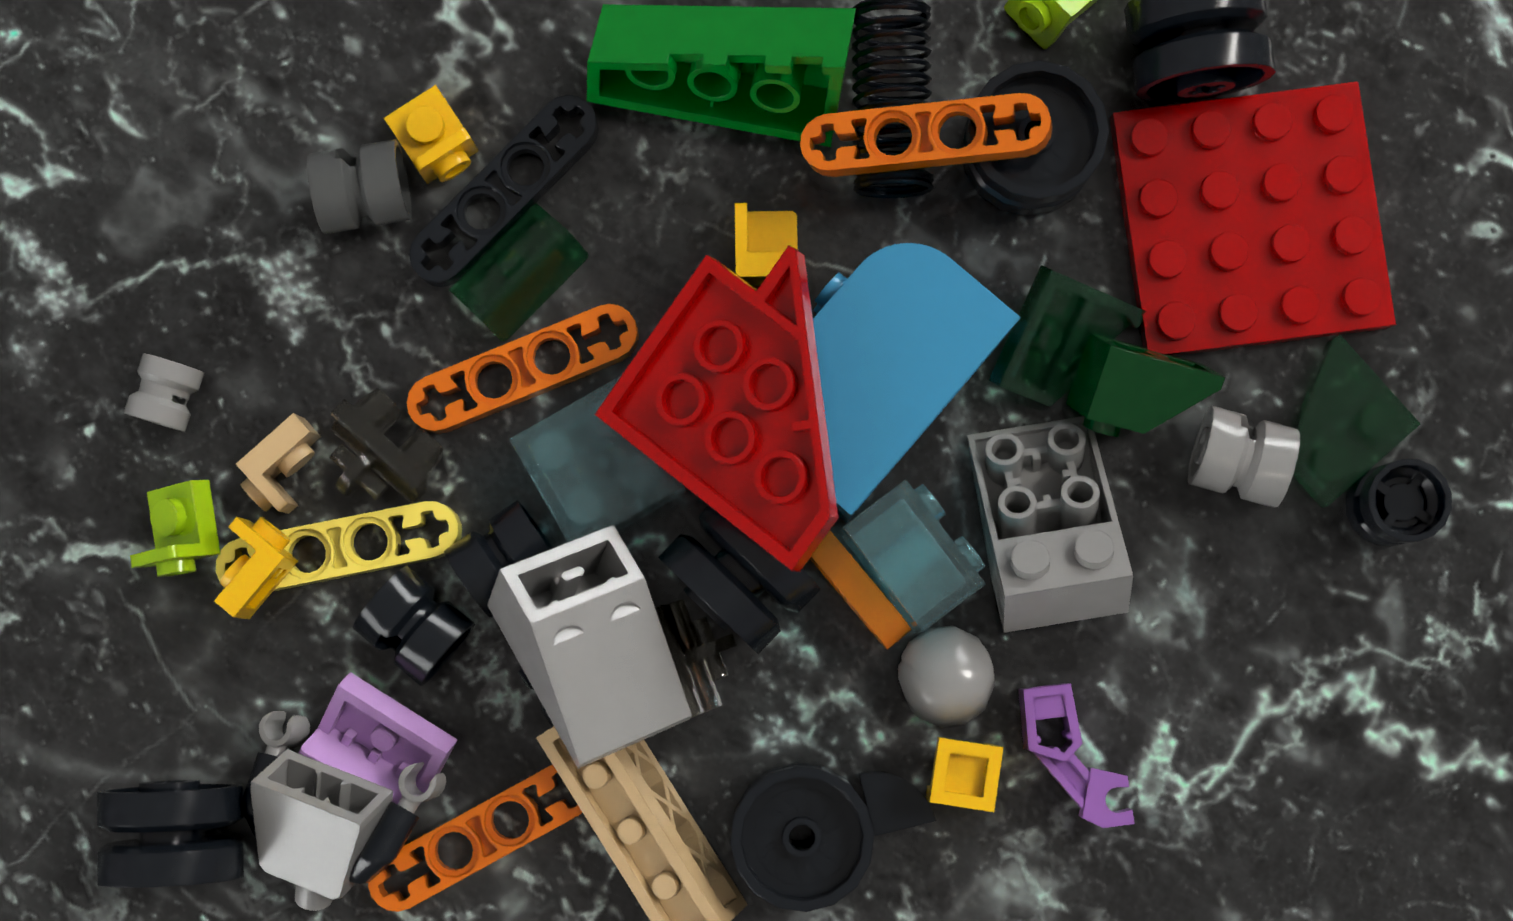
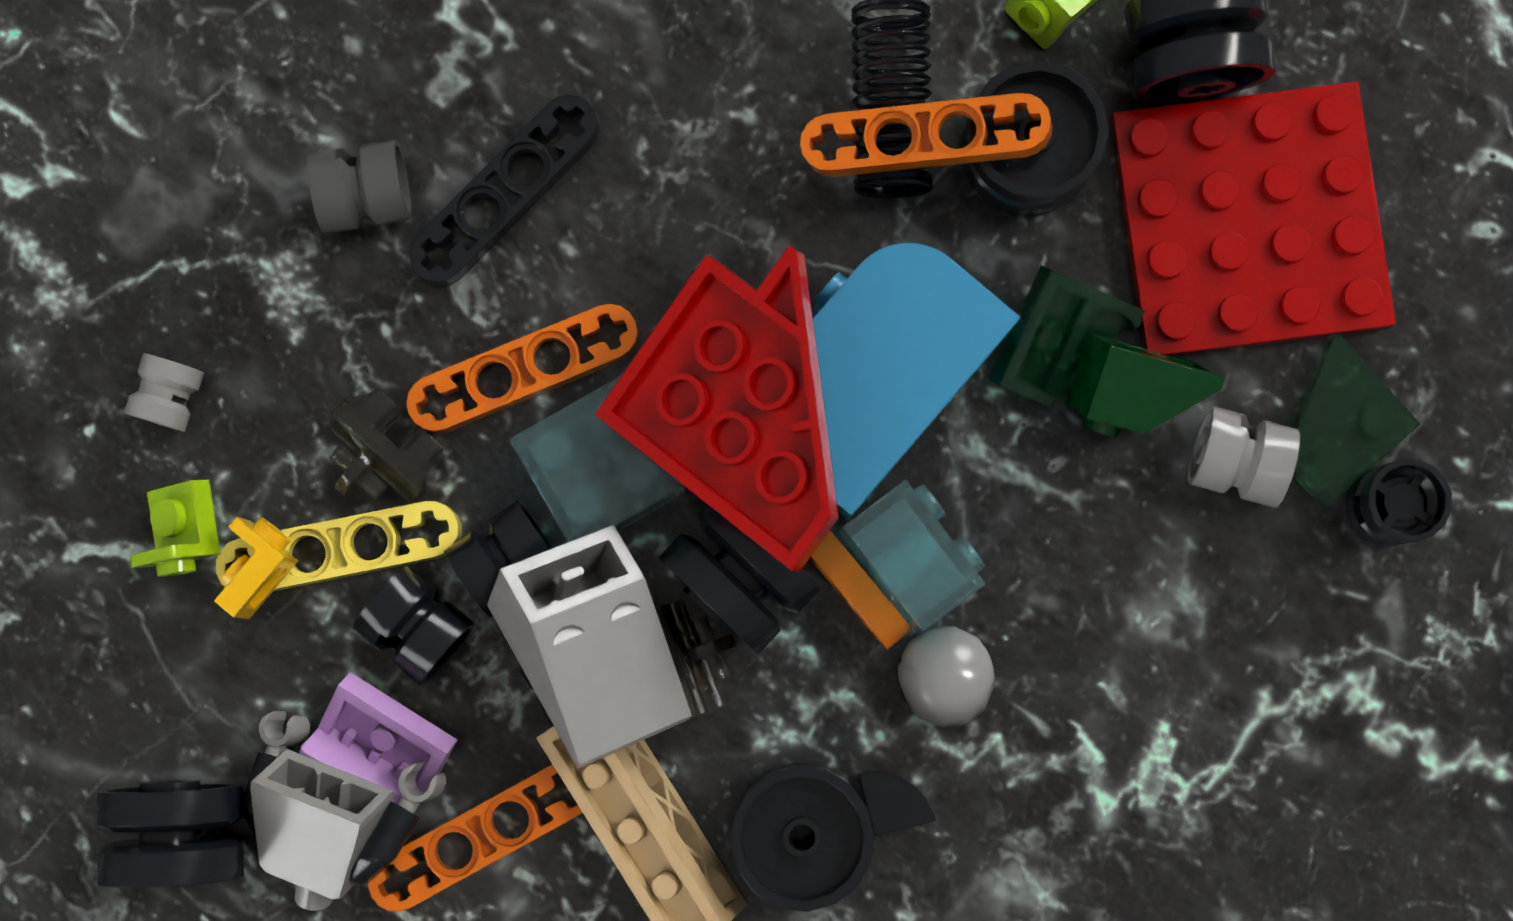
tan bracket [236,413,321,514] -> none
yellow bracket [384,85,479,184] -> none
clear green slope [449,203,588,341] -> none
green wedge [587,4,856,147] -> none
yellow panel [735,203,798,287] -> none
yellow panel [925,737,1003,812] -> none
light grey slope [967,416,1133,633] -> none
medium lavender piece [1018,683,1135,828] -> none

